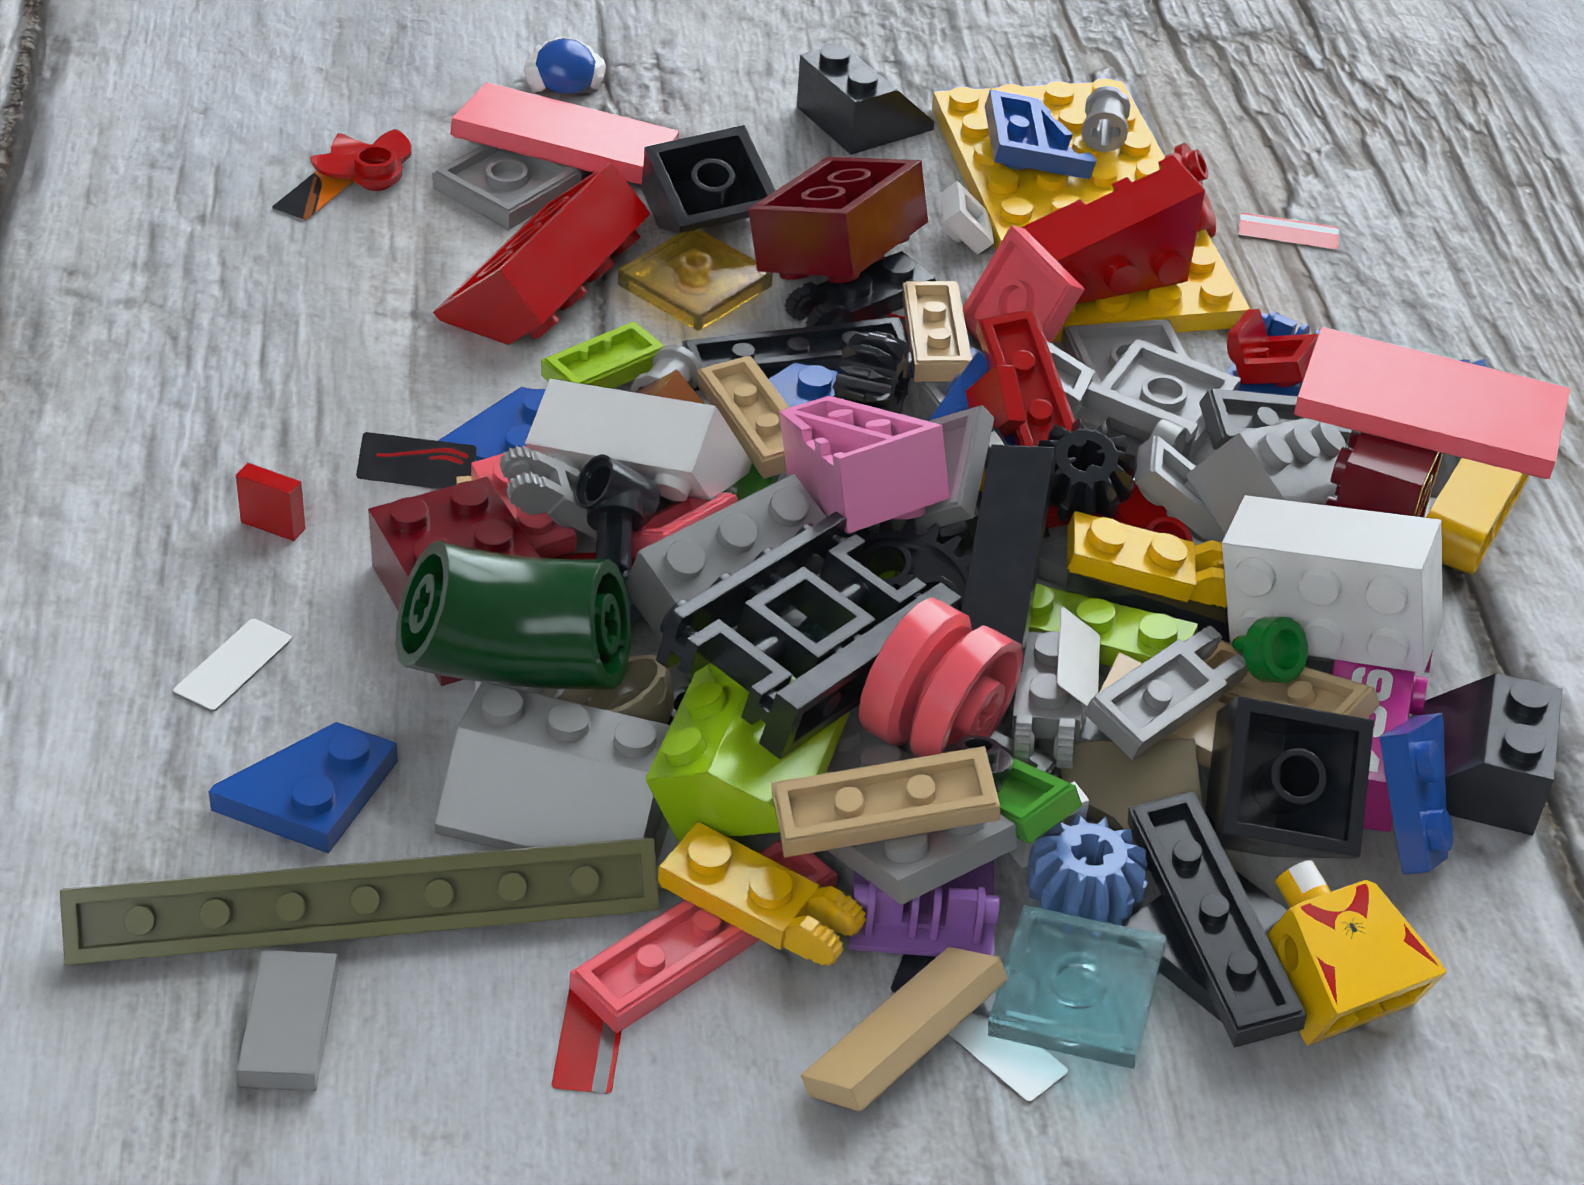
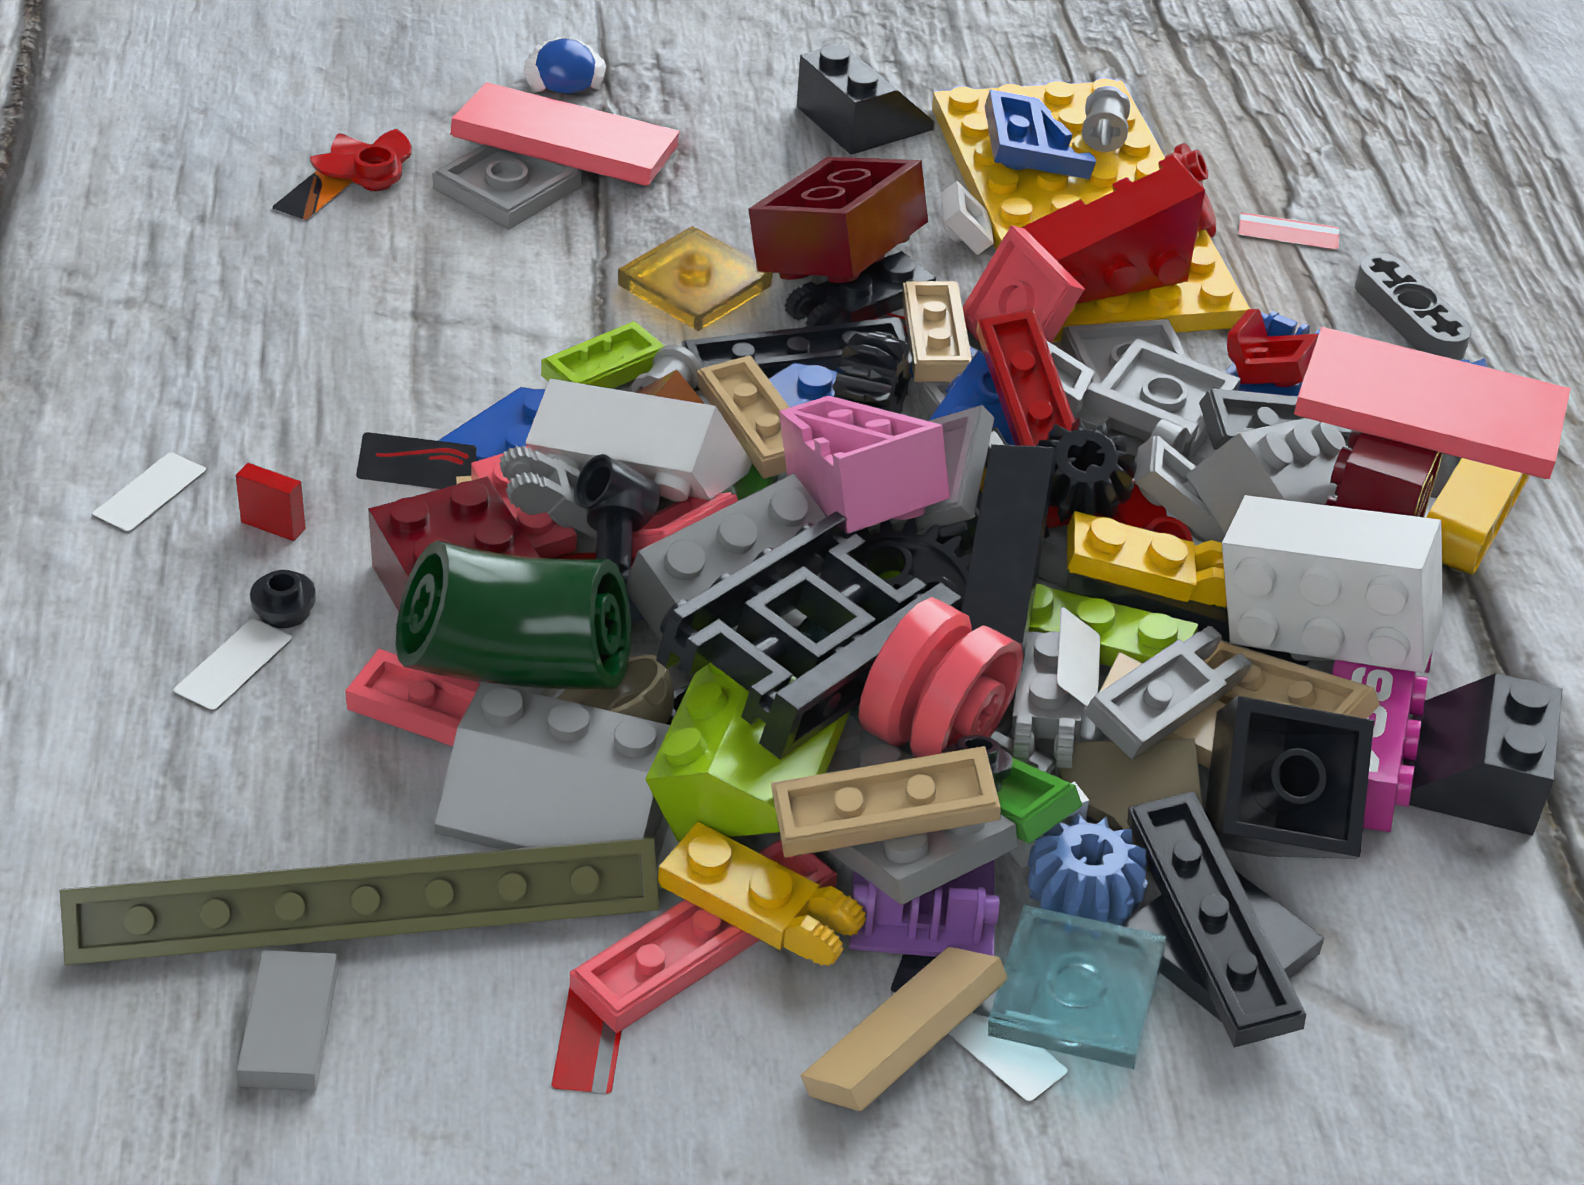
blue wing [208,722,398,854] -> none
red slope [433,162,651,345] -> none
black slope [641,125,776,234] -> none
red tile [965,364,1026,438] -> none
green tile [1232,617,1308,683] -> none
yellow torso [1267,860,1447,1046] -> none
blue wing [1379,713,1453,874] -> none
none -> white sticker [93,452,206,531]
none -> black plate [250,570,316,629]
none -> coral plate [345,649,481,746]
none -> dark grey beam [1355,253,1472,360]

